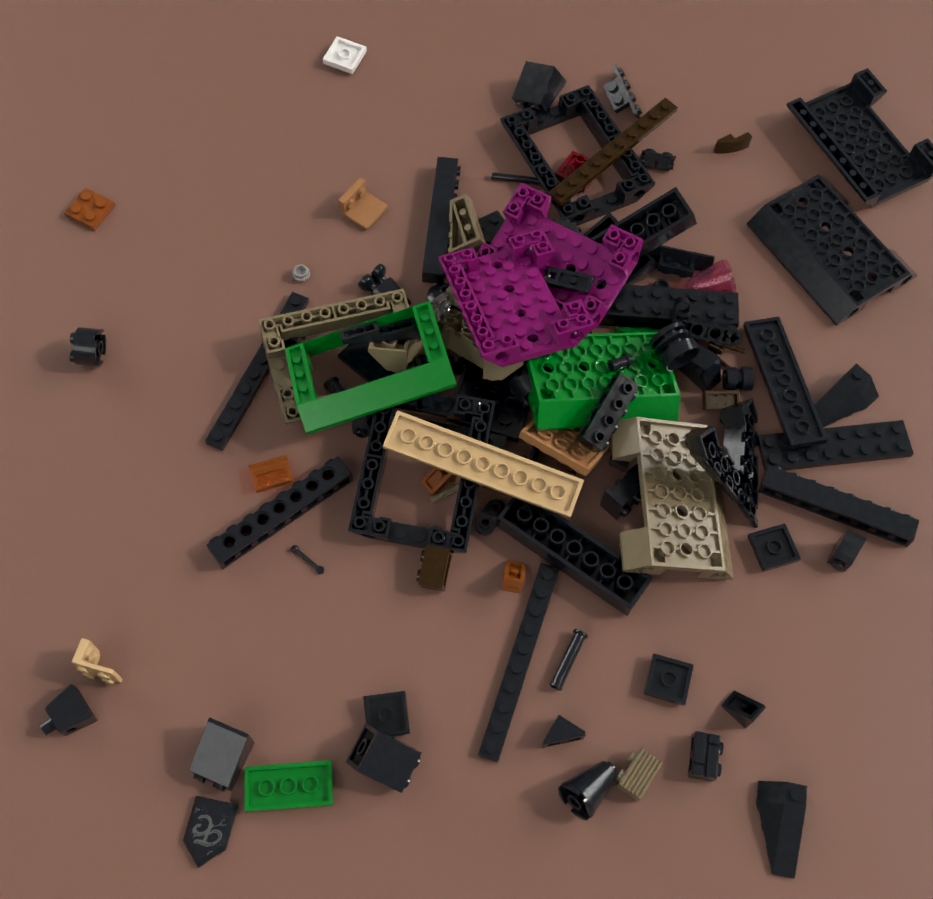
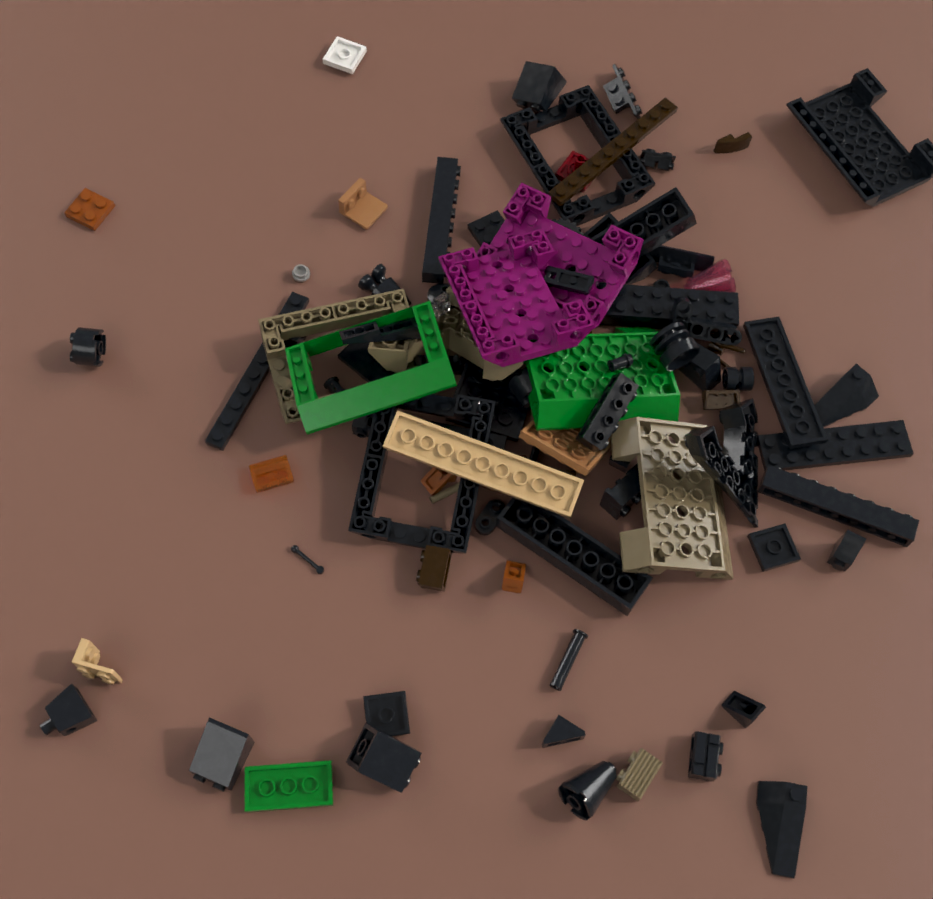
black tile [183,796,238,868] -> none
black brick [206,456,353,570] -> none
dark tan wedge [448,194,486,254] -> none
black plate [478,563,560,763] -> none
black bar [492,172,540,185] -> none
black plate [643,653,694,706] -> none
black slope [746,174,917,326] -> none

